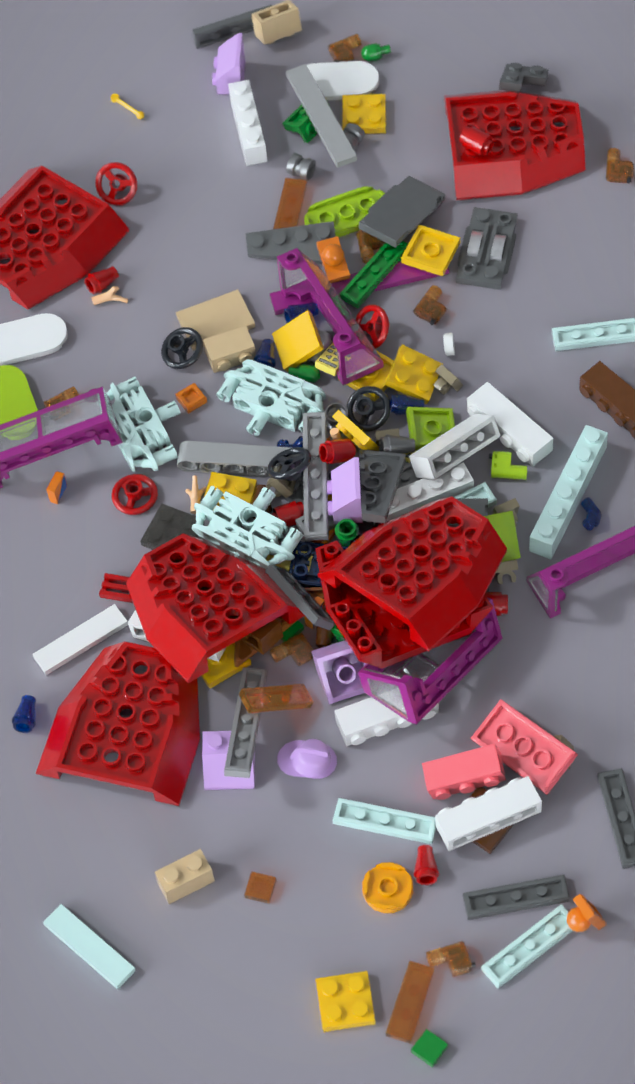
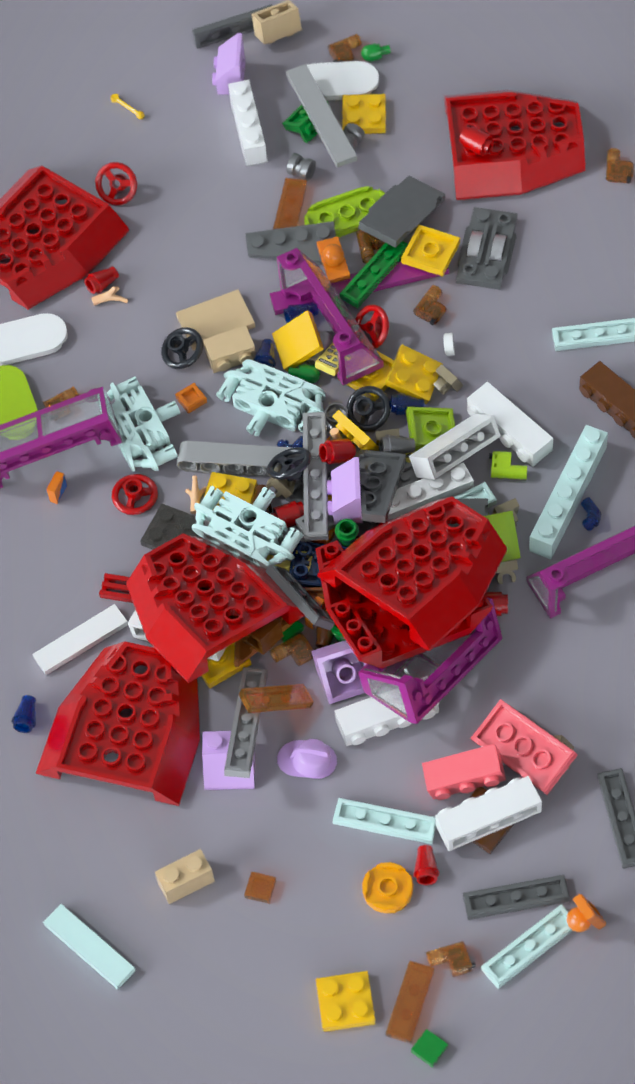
dark grey plate [499,63,549,92] -> none

